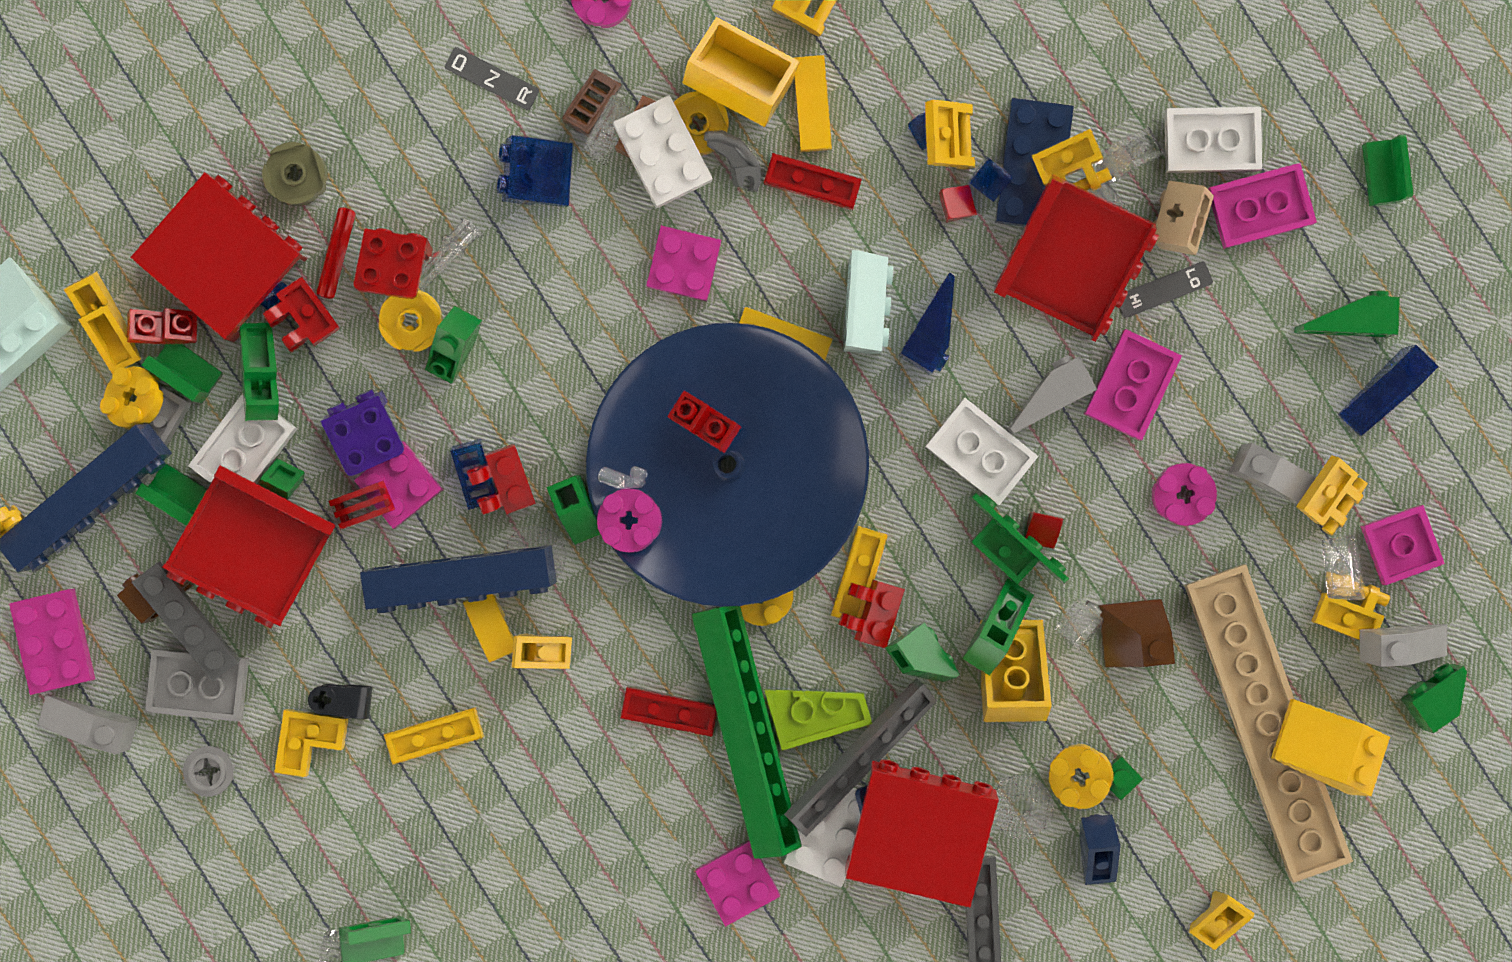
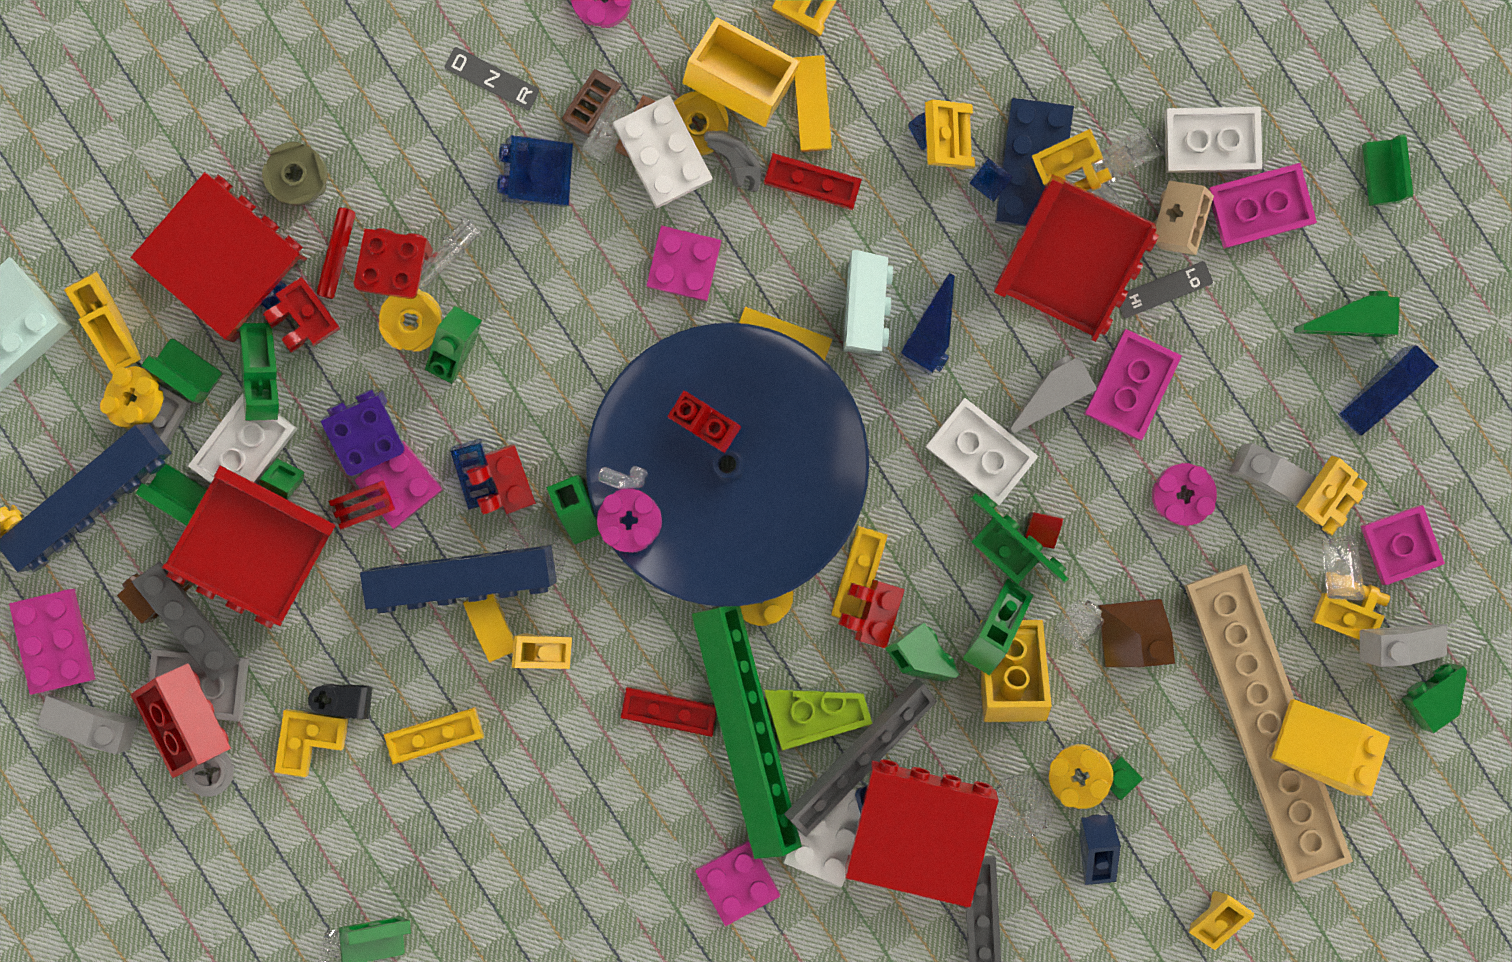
red slope [127,308,197,344] -> none
red slope [939,185,977,223] -> none
none -> slope [130,663,231,779]

